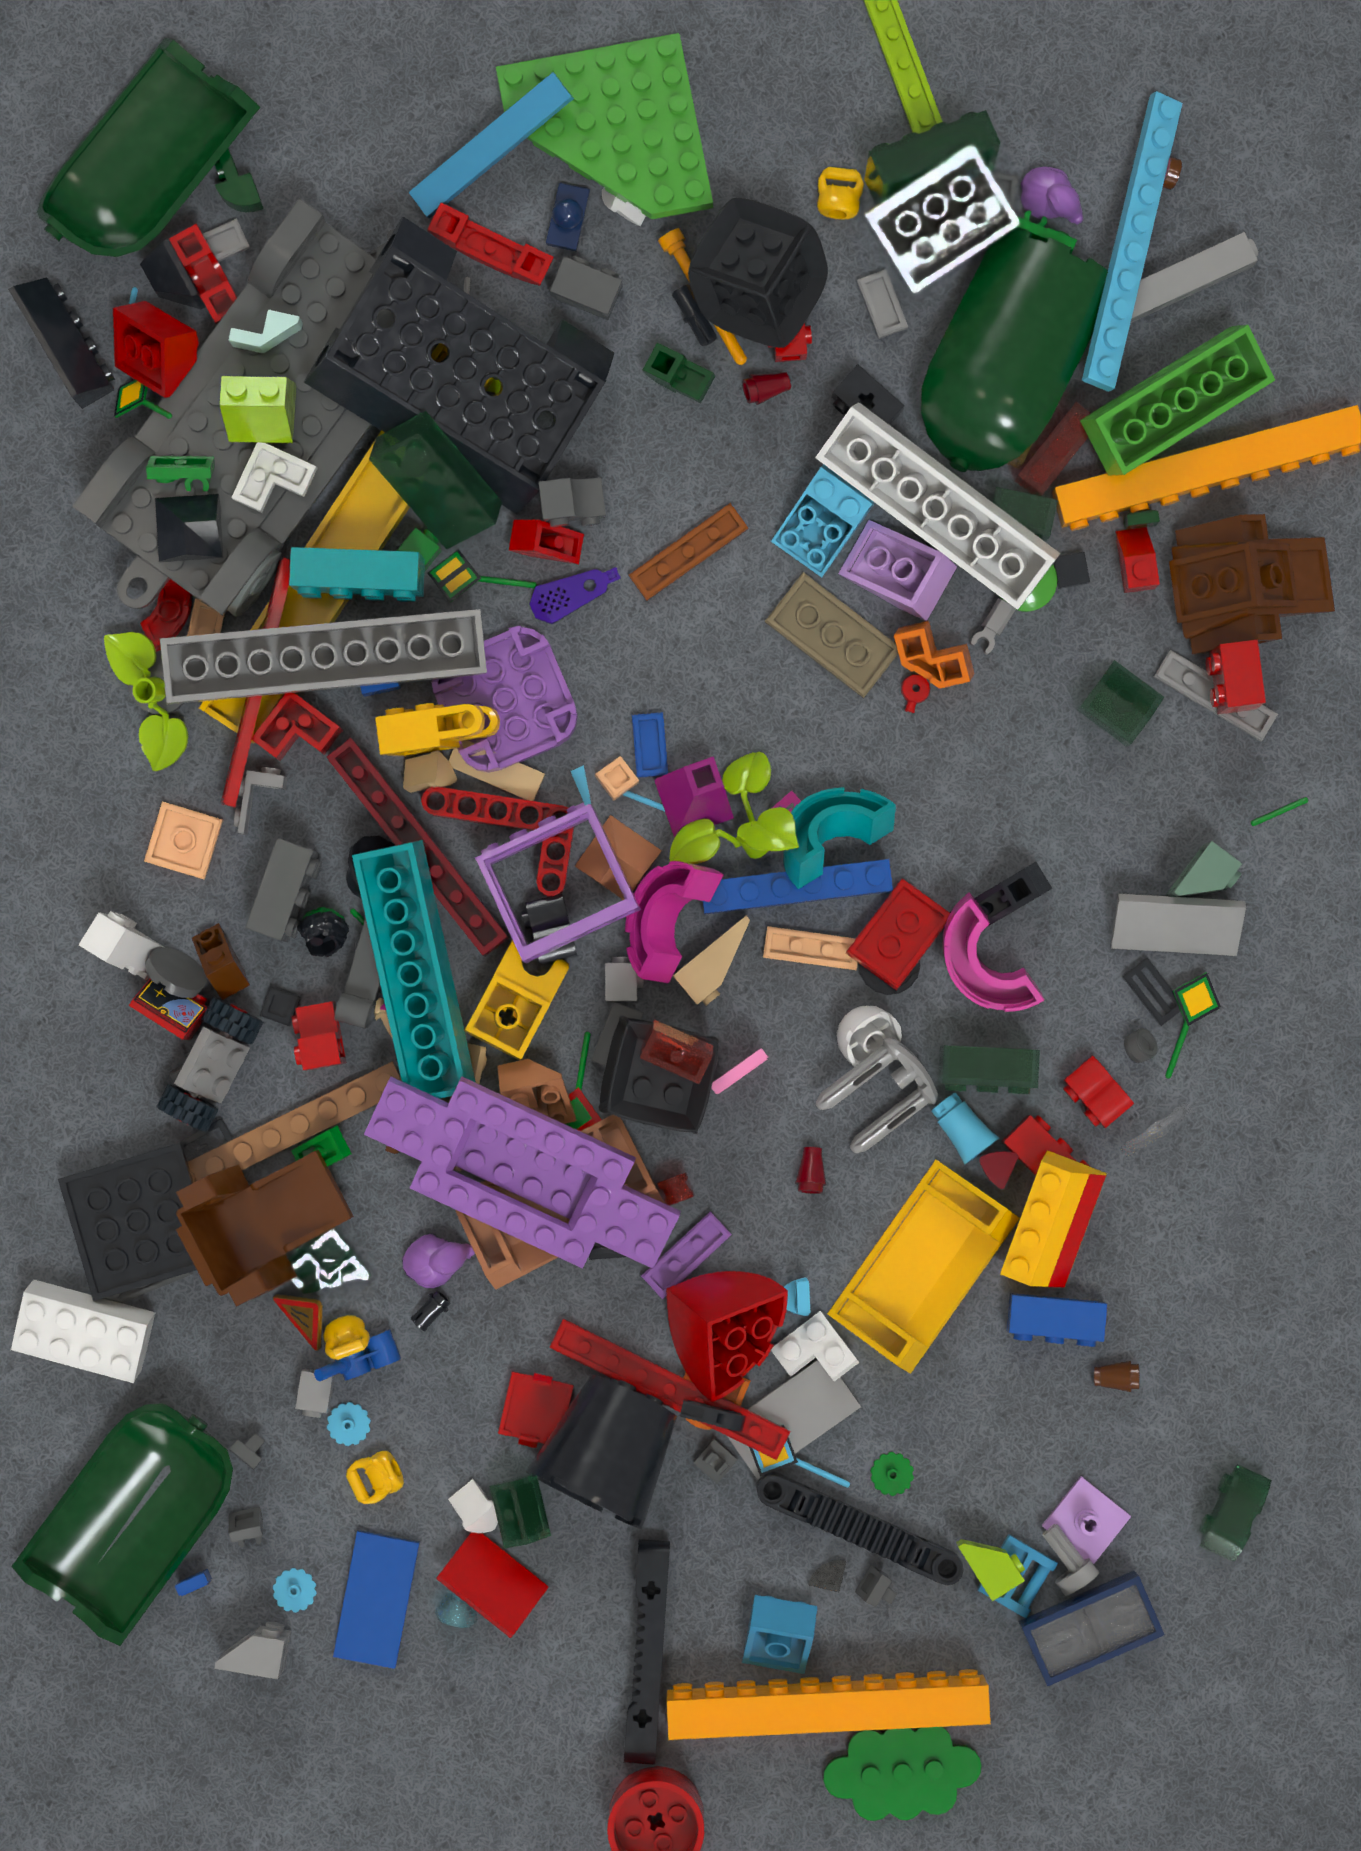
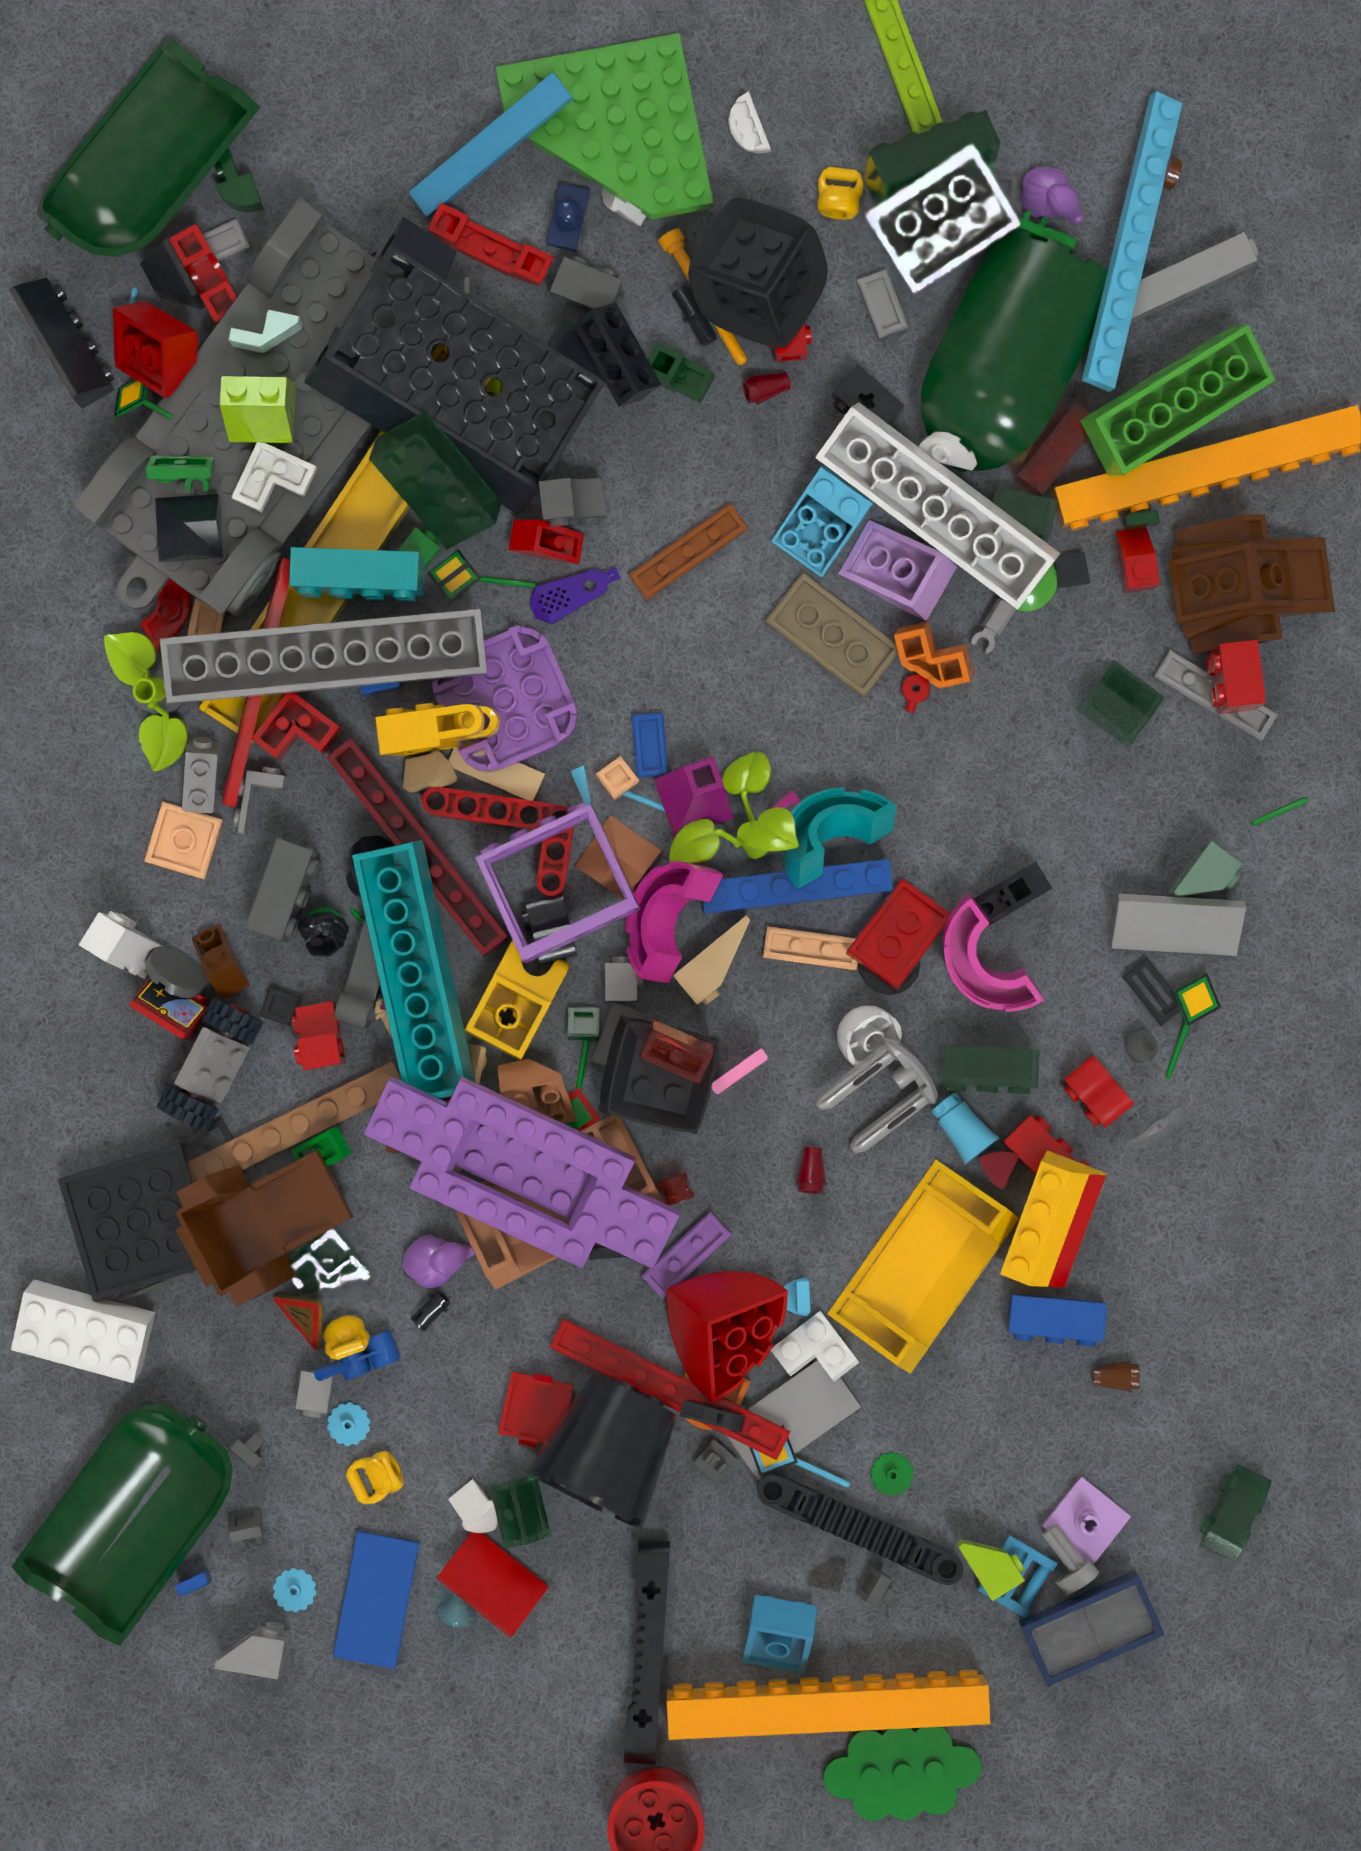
none -> light grey bracket [182,737,219,813]
none -> tile [567,1007,600,1041]
none -> black brick [573,302,661,407]
none -> white plate [728,91,771,154]
none -> white plate [919,432,977,470]

